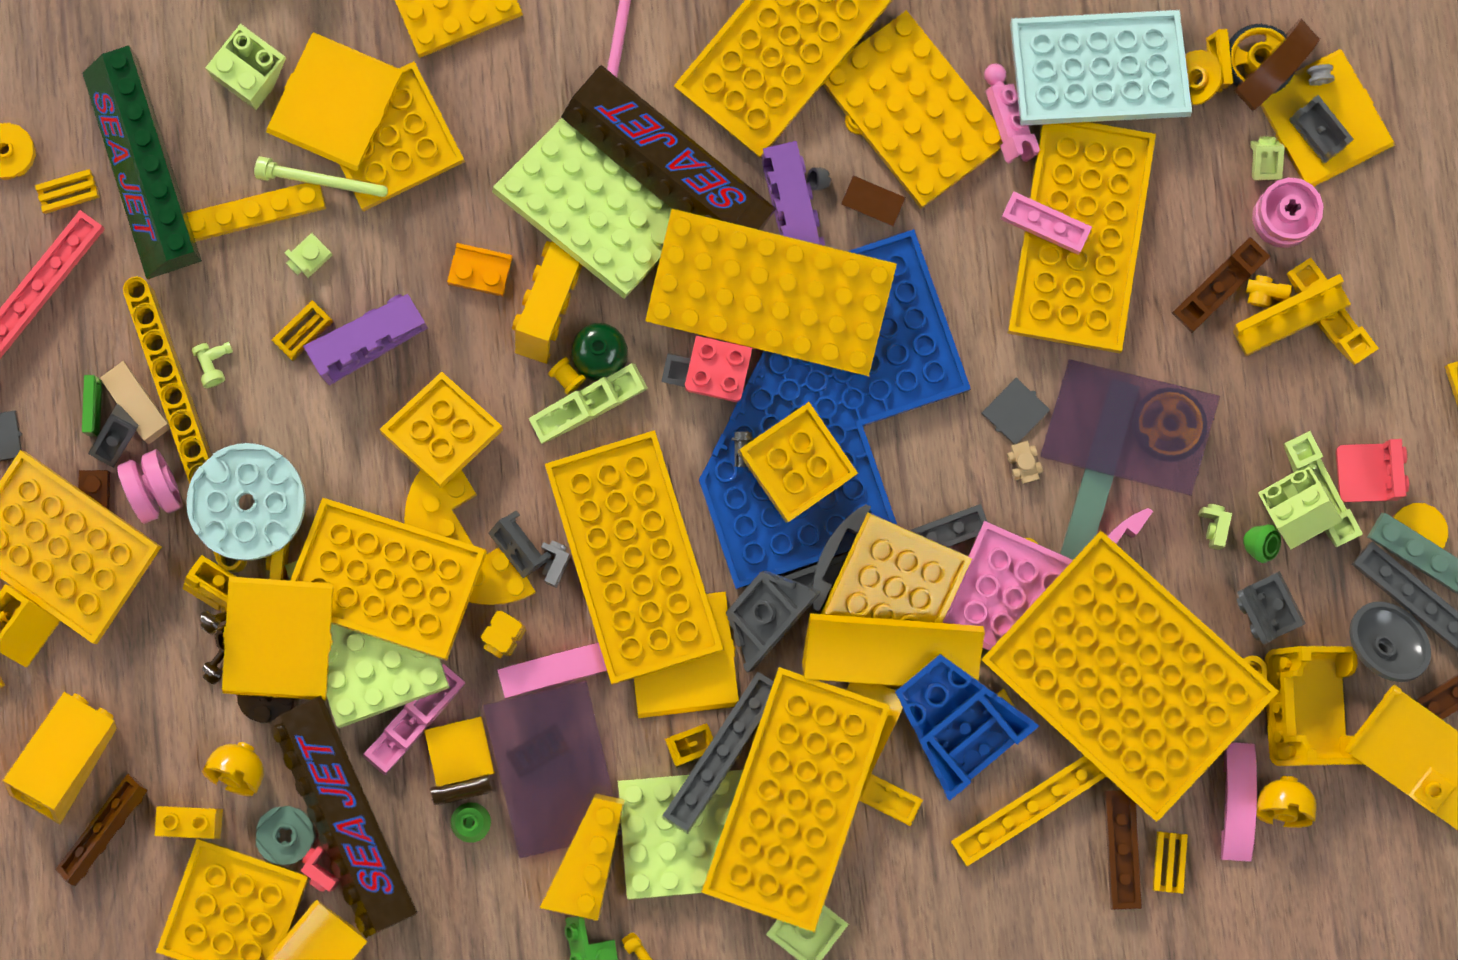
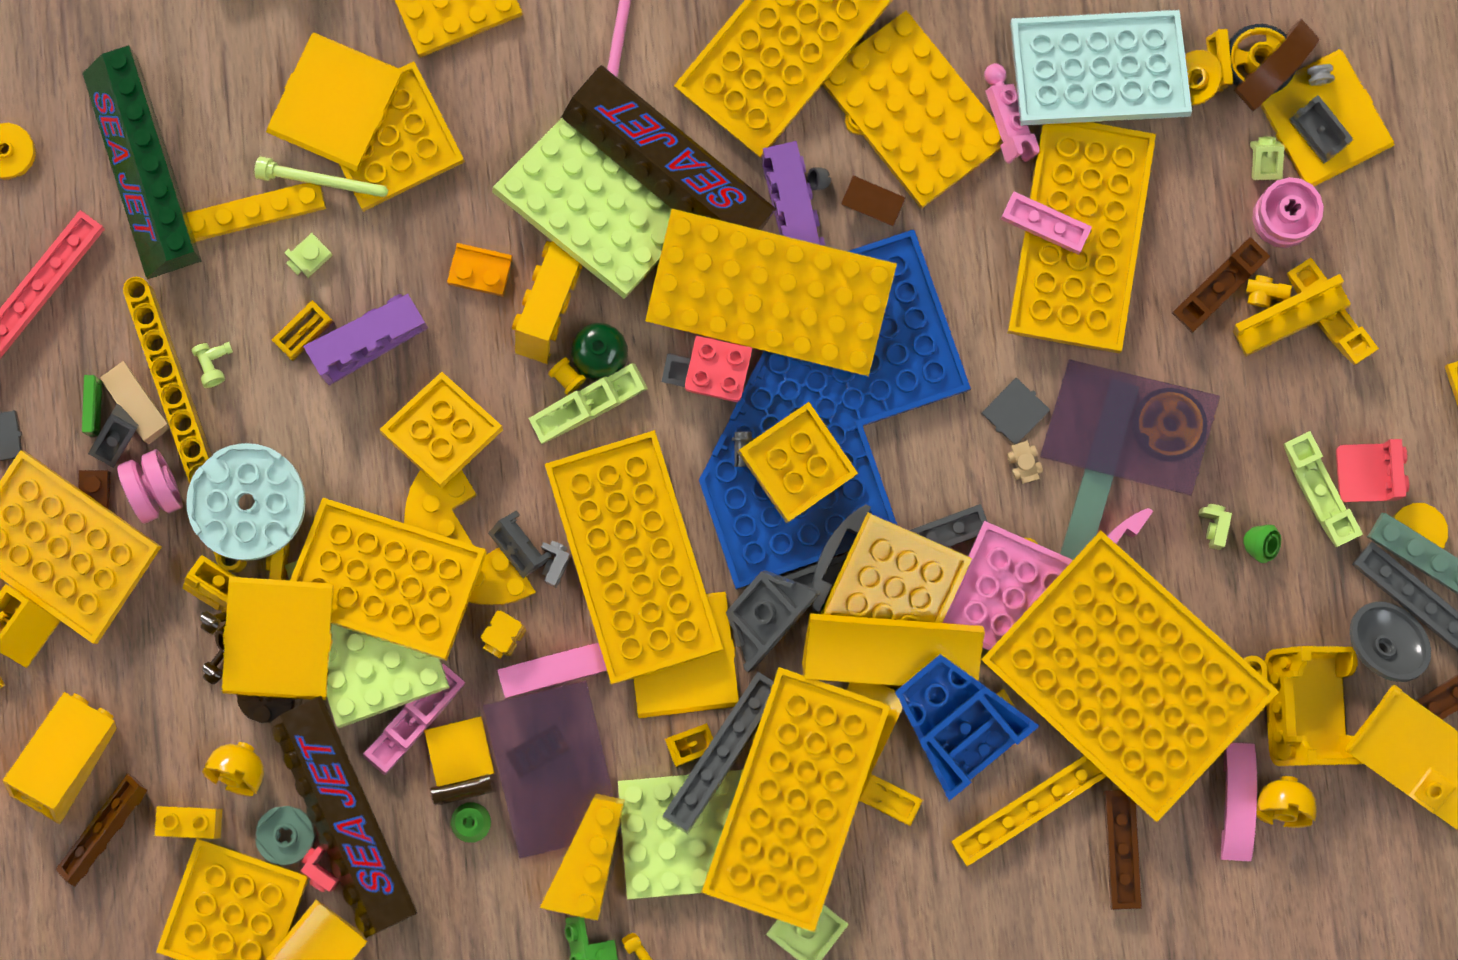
yellow tile [35,169,99,214] -> none
yellowish green slope [205,24,286,110] -> none
yellow tile [1152,832,1188,894] -> none
dark grey bracket [1237,571,1306,645] -> none
yellowish green slope [1258,464,1342,549] -> none

